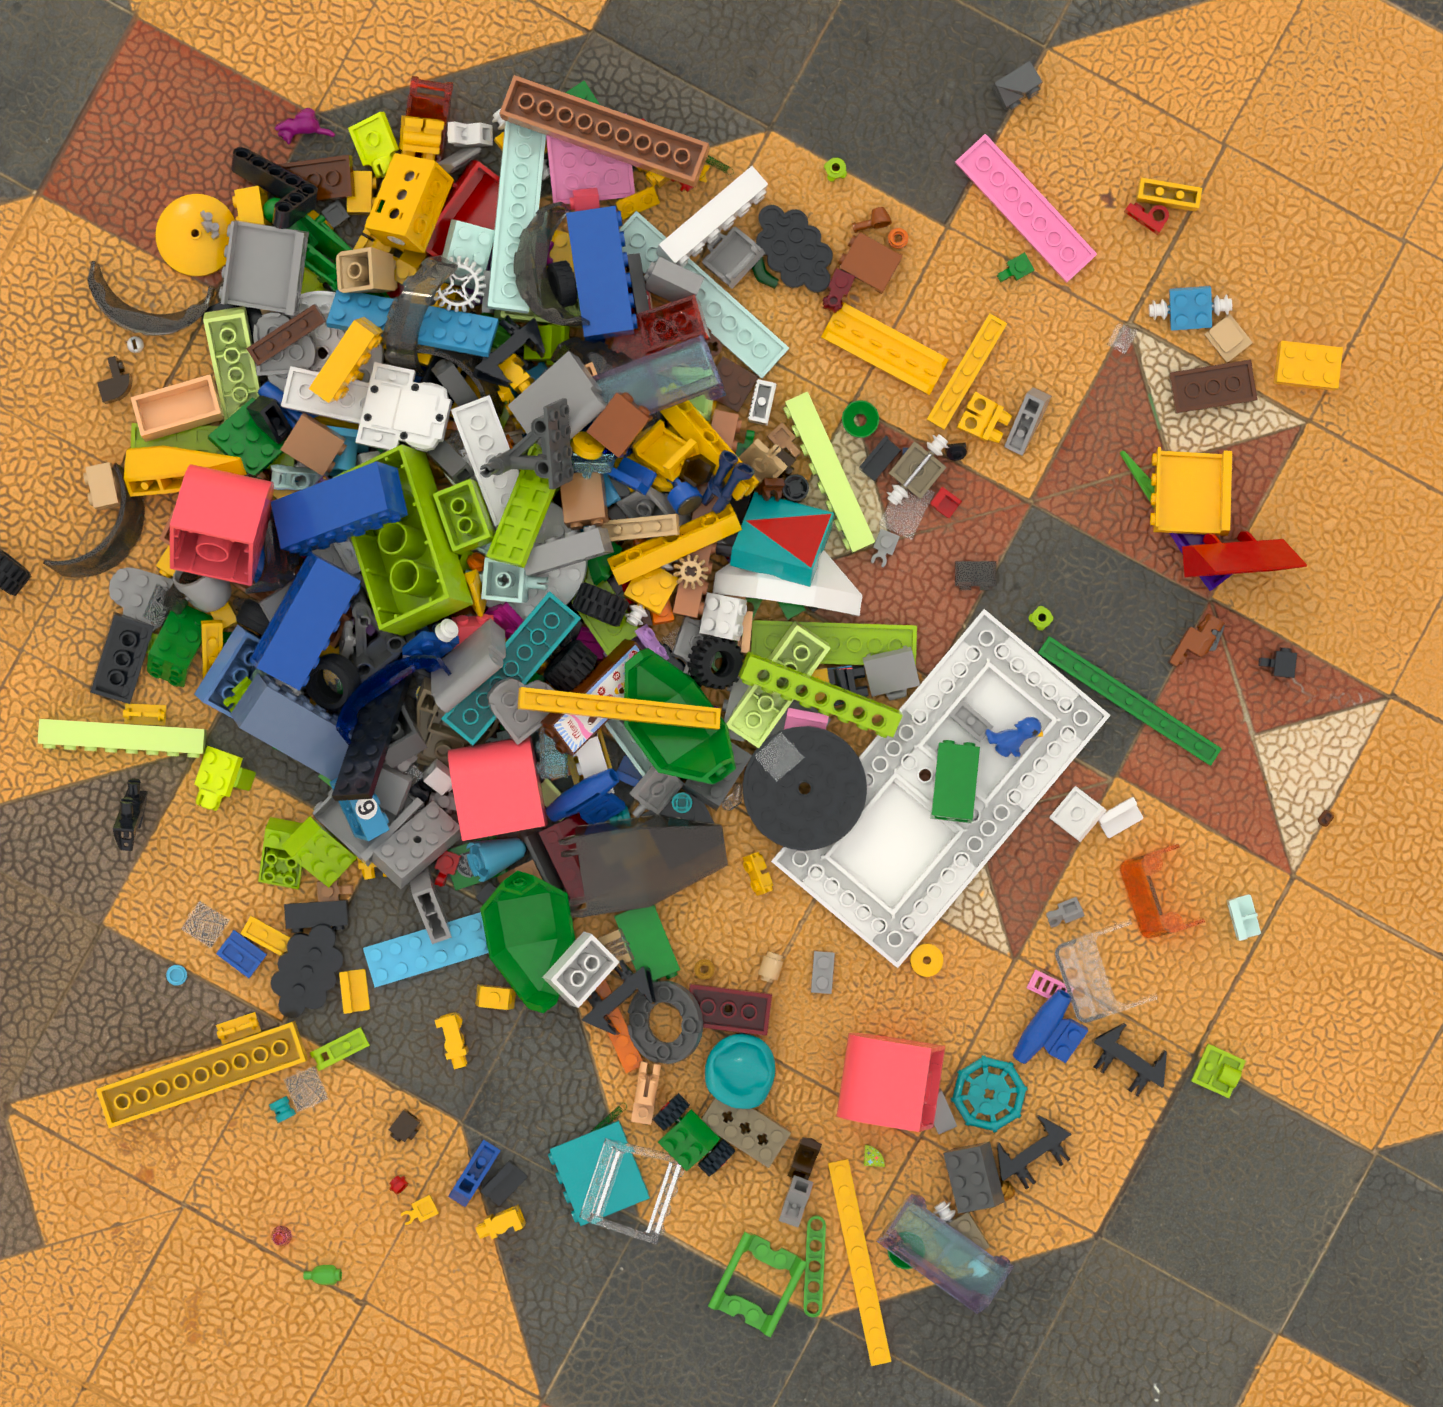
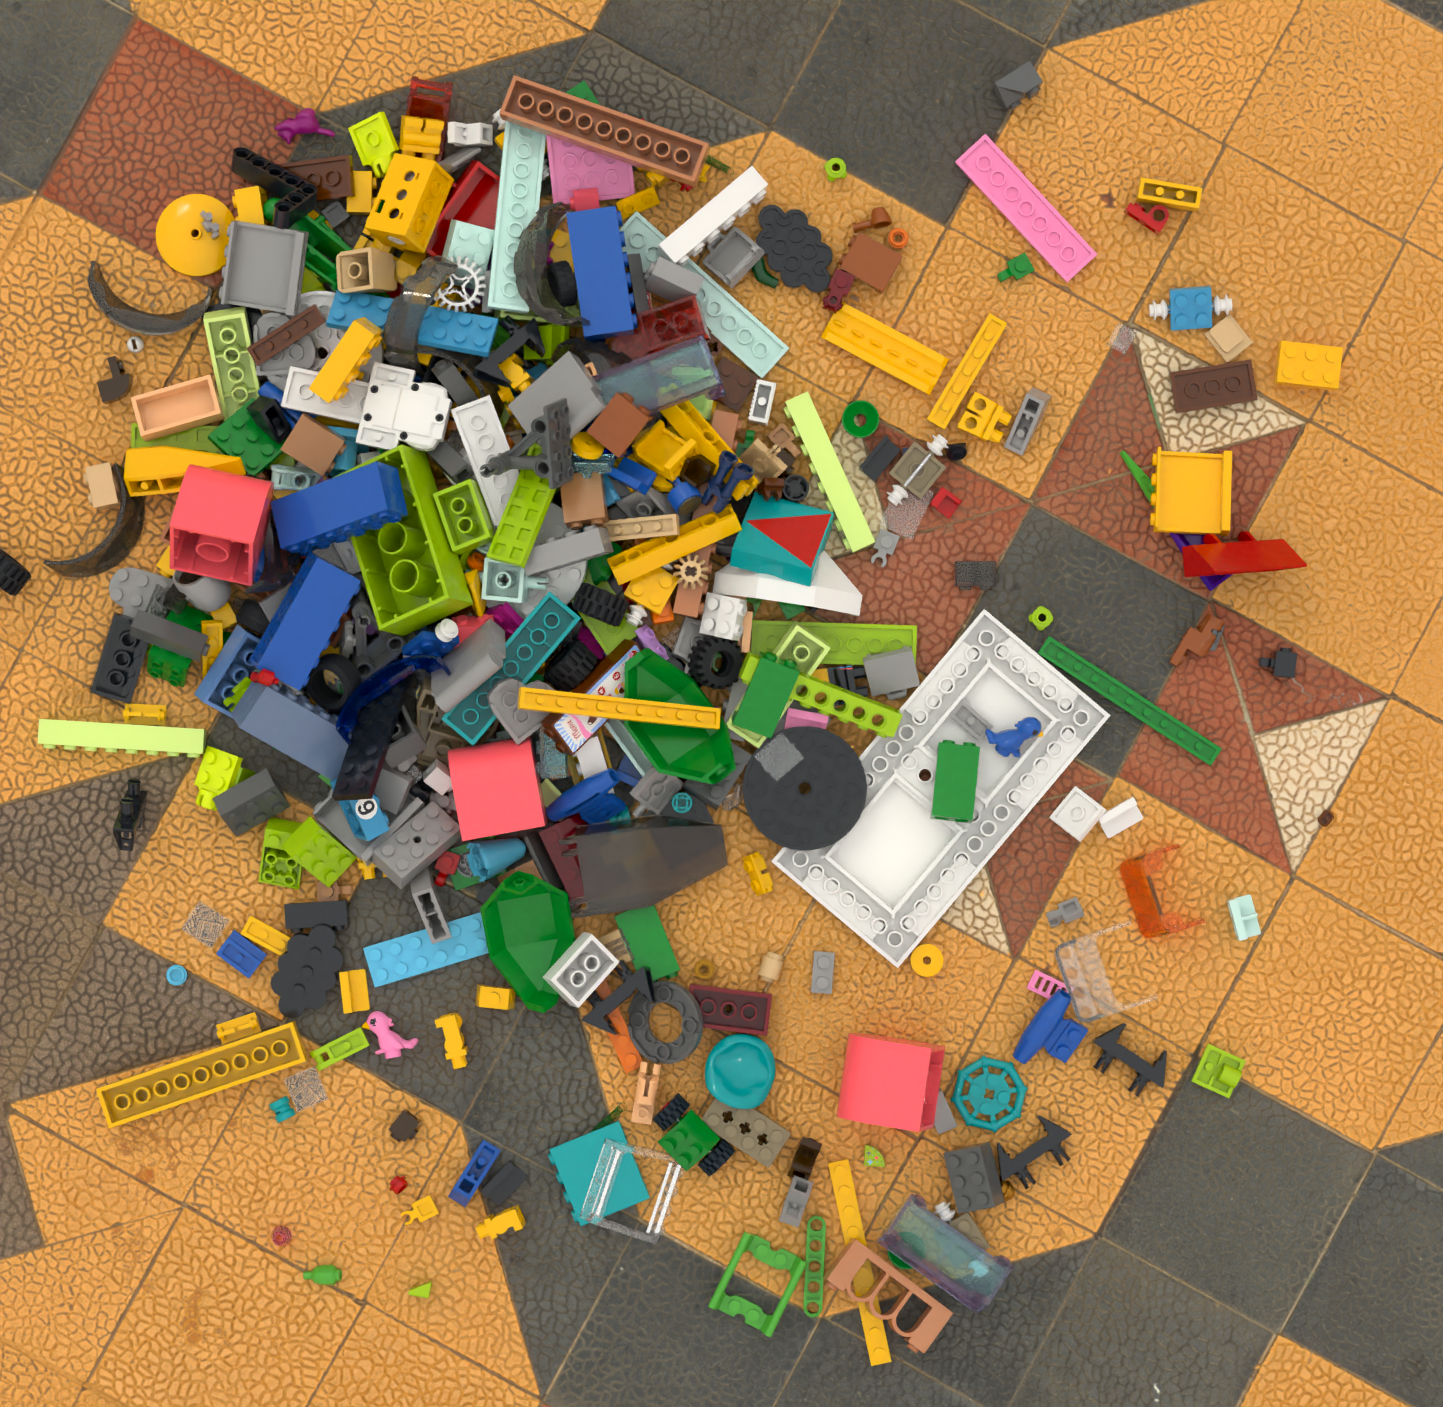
none -> dark grey brick [130,609,210,662]
none -> dark grey brick [212,768,290,837]
none -> red piece [250,668,279,686]
none -> bright pink animal [362,1011,419,1059]
none -> lime slope [408,1280,433,1298]
none -> green panel [732,651,800,739]
none -> nougat fence [823,1238,953,1354]

